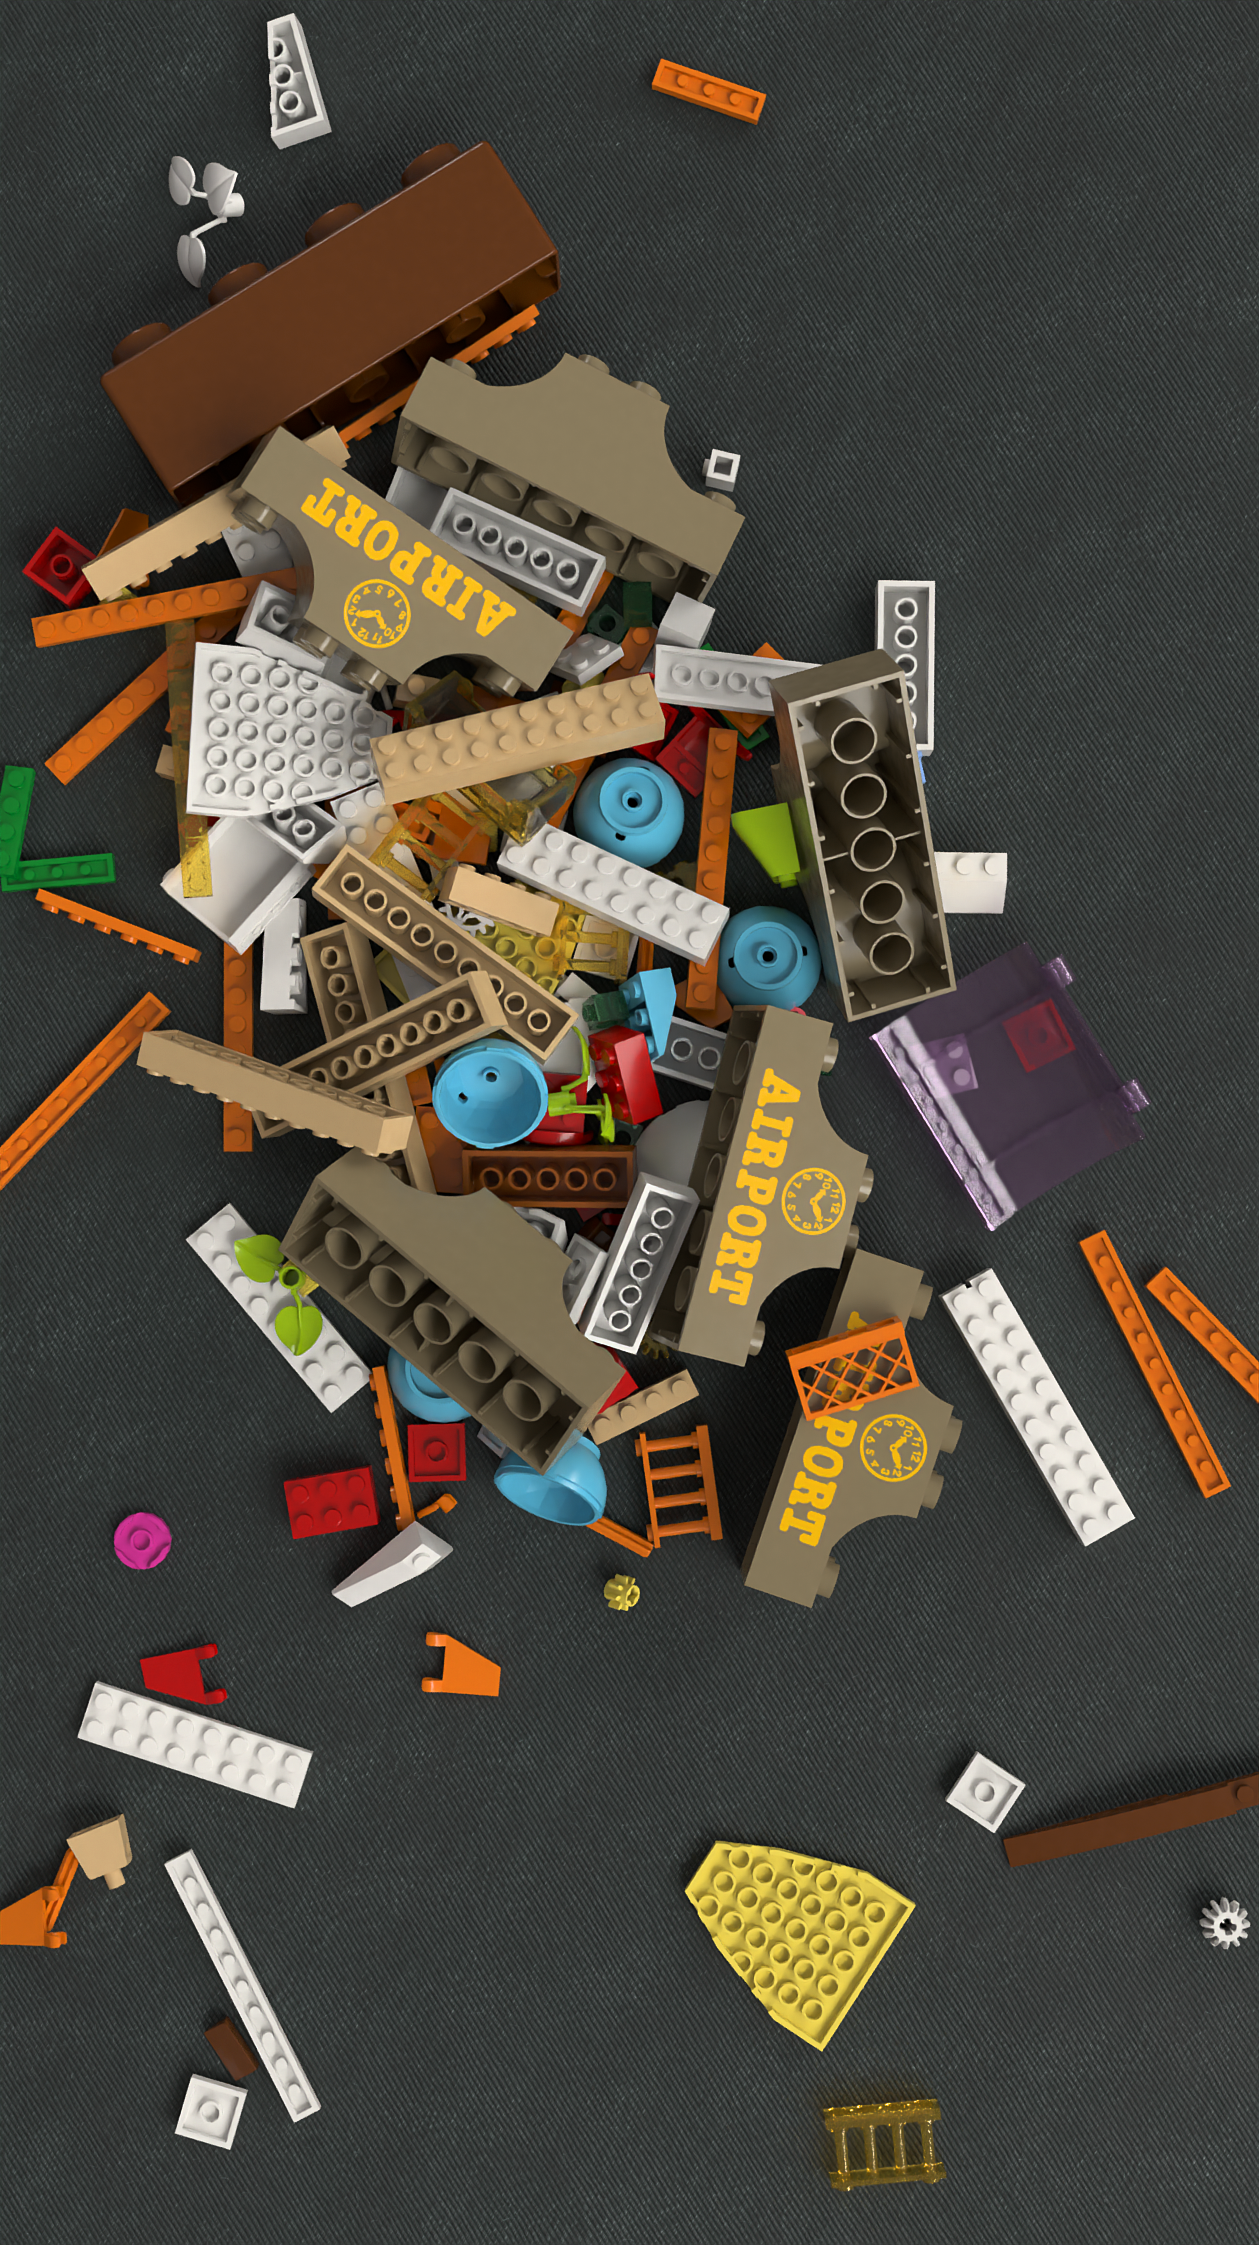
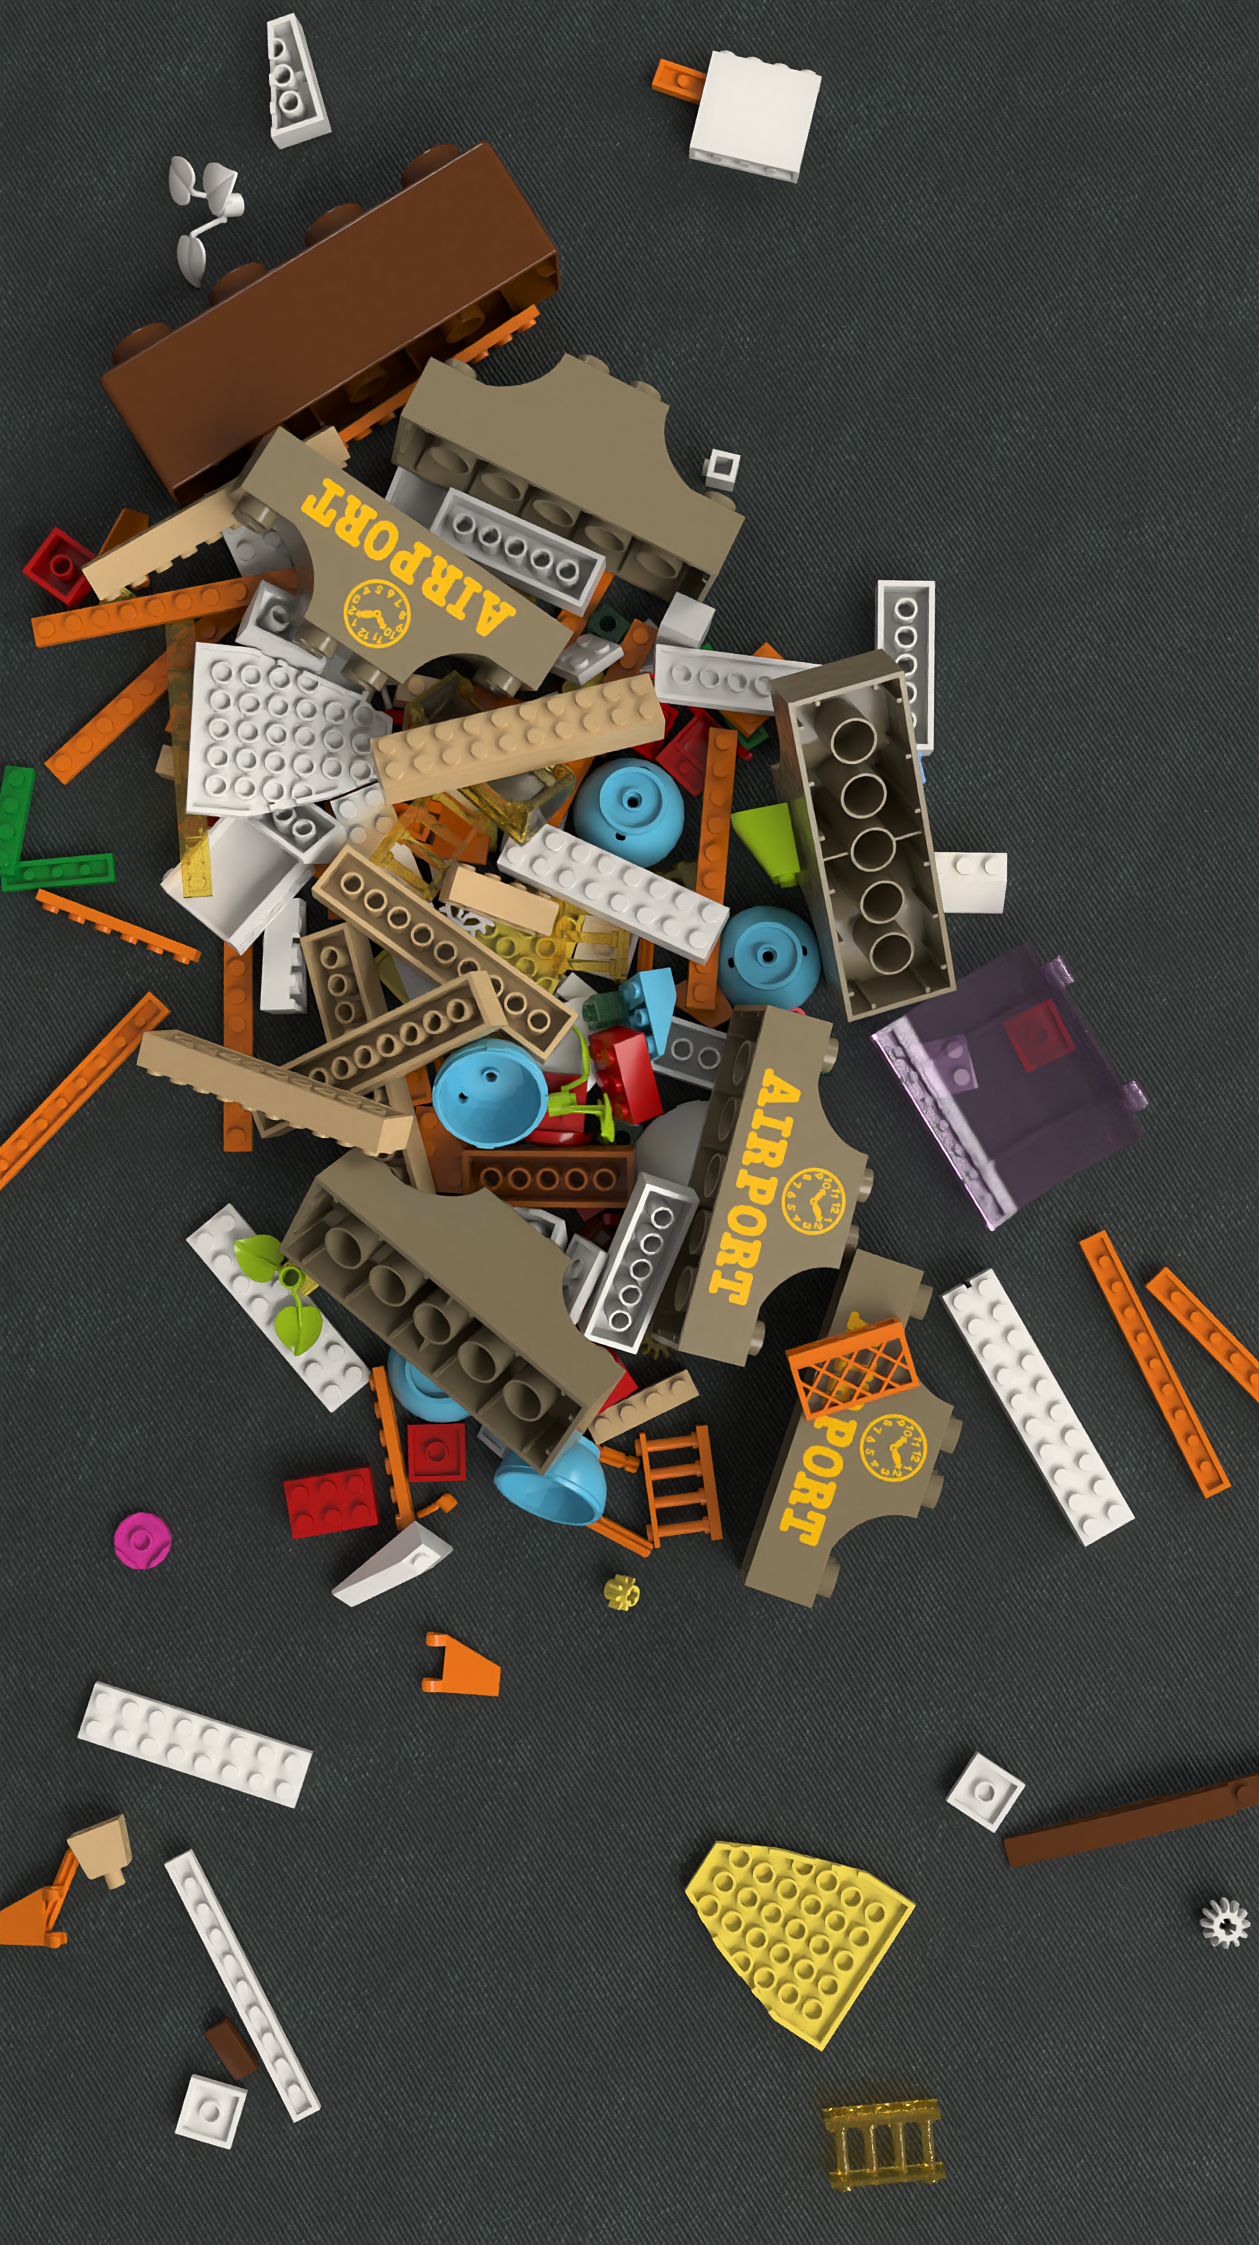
red flag [140,1643,227,1705] -> none
clear green brick [623,581,652,627] -> none
none -> orange axle [593,1442,640,1473]
none -> white panel [689,51,822,183]

